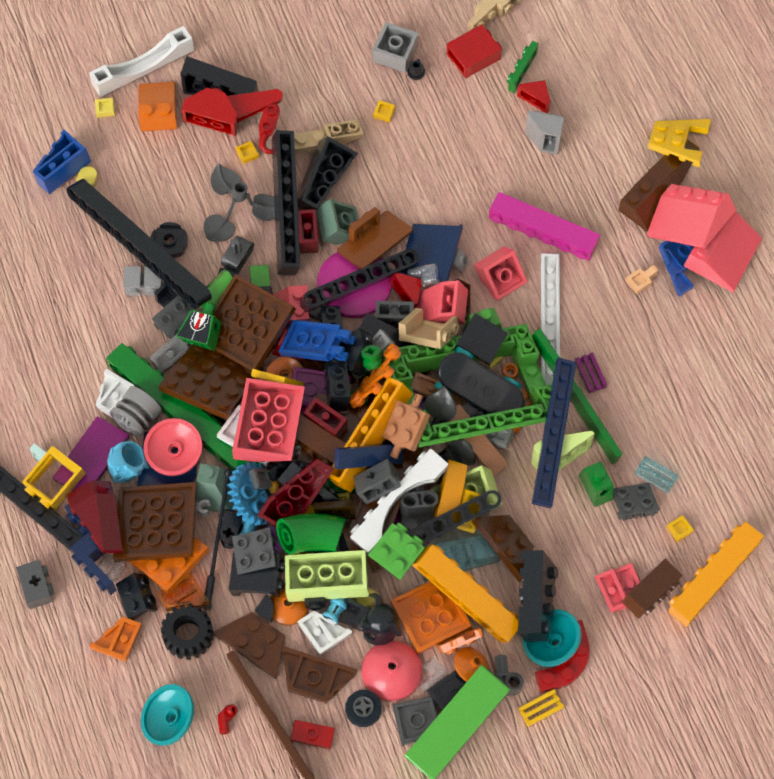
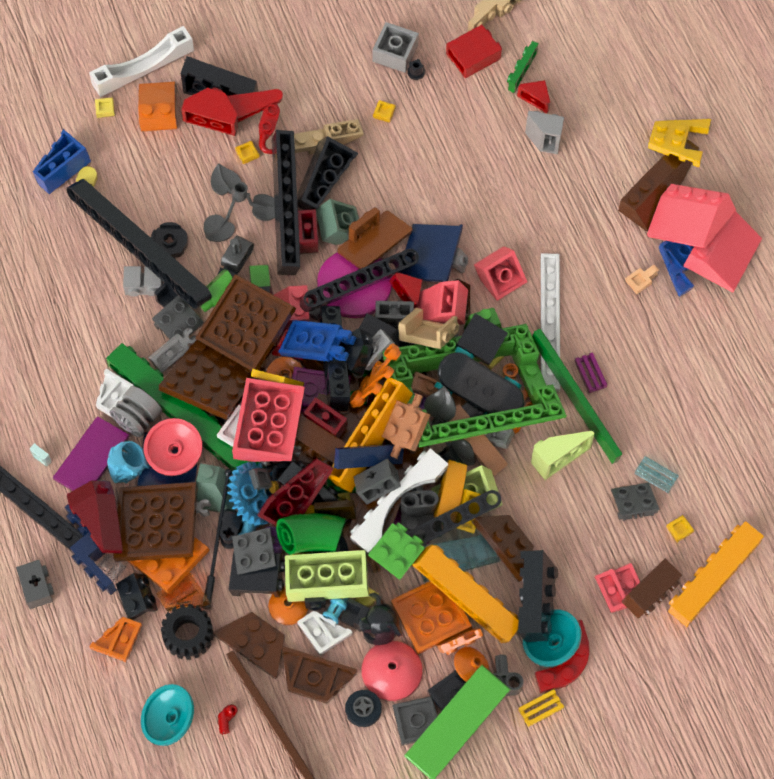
yellow window [22,446,86,510] -> none
torso [176,303,221,351] -> none
black tile [255,594,275,623] -> none
red plate [290,720,335,749] -> none
green wheel [361,345,382,369] -> none
clear piece [408,263,439,287] -> none
clear piece [418,656,449,694] -> none
dark pink brick [489,192,600,261] -> none
dark blue tile [531,357,576,509] -> none
green torso [578,462,613,507] -> none

